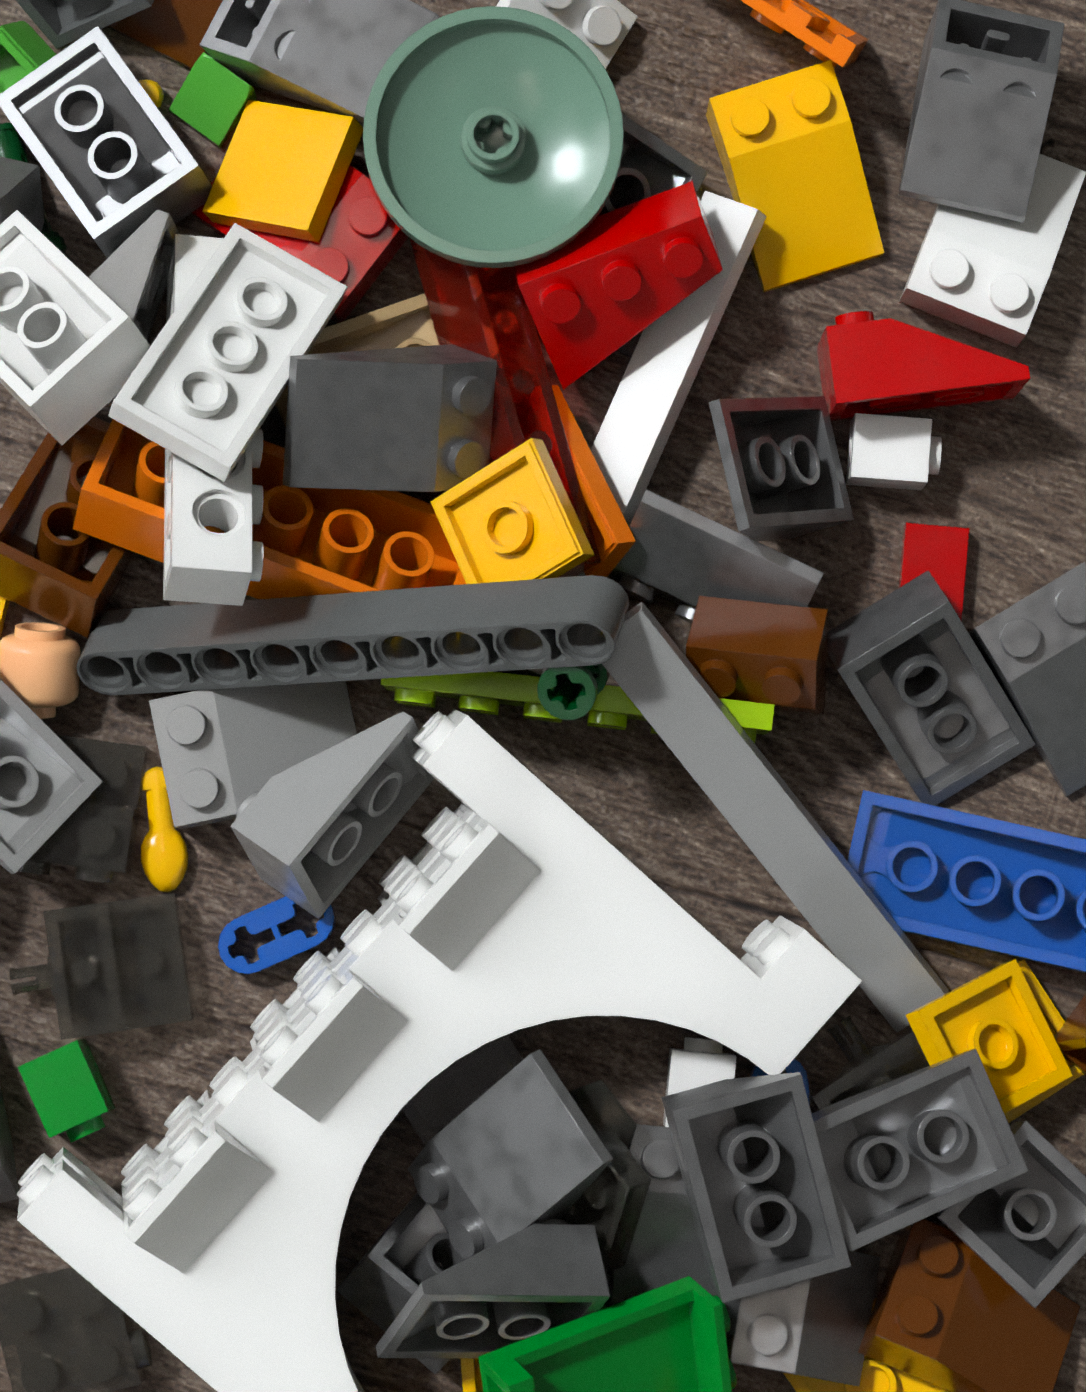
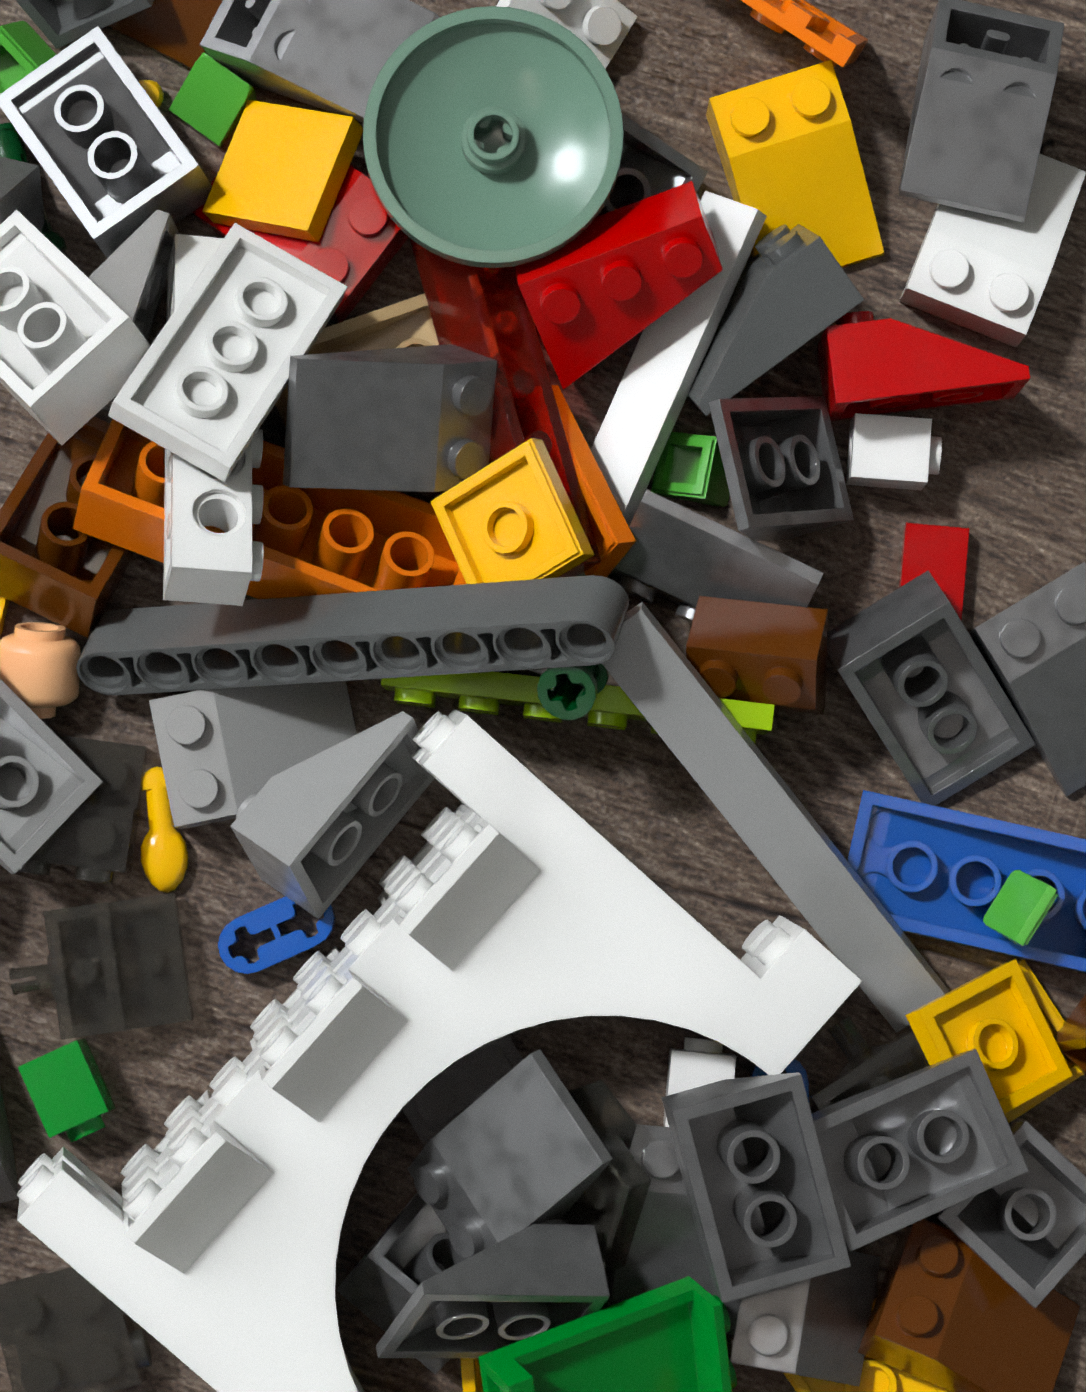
none -> bright green slope [651,432,730,507]
none -> dark grey slope [687,224,864,416]
none -> bright green slope [983,870,1058,947]

